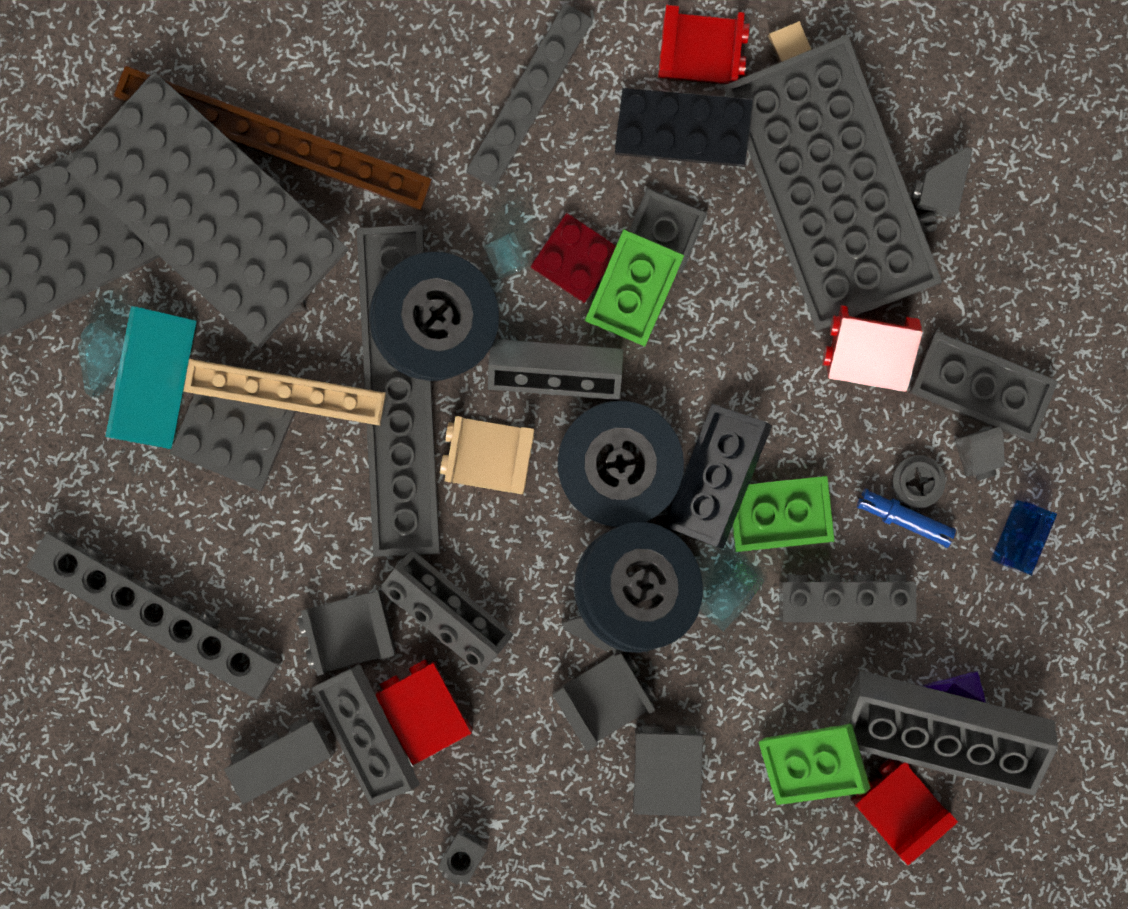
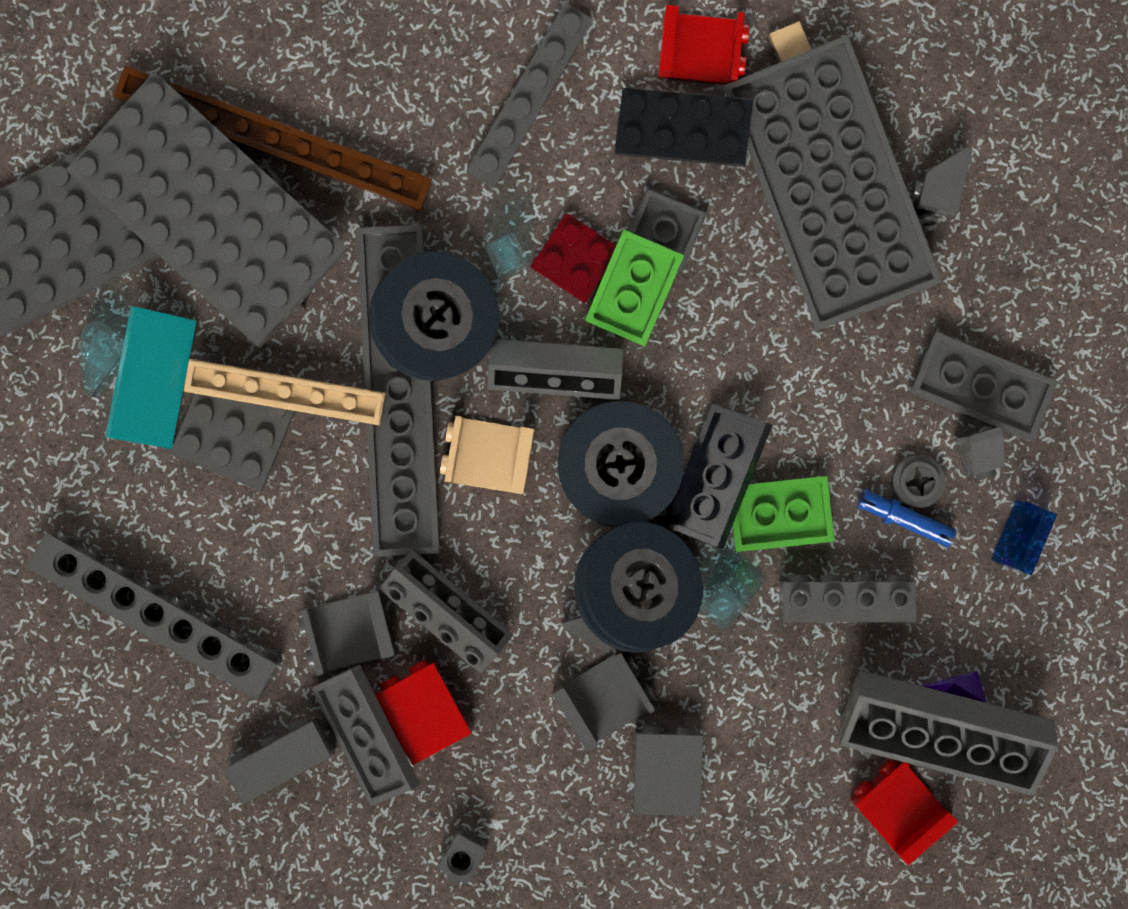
bright green plate [759,724,870,805] -> none
panel [822,305,923,392] -> none

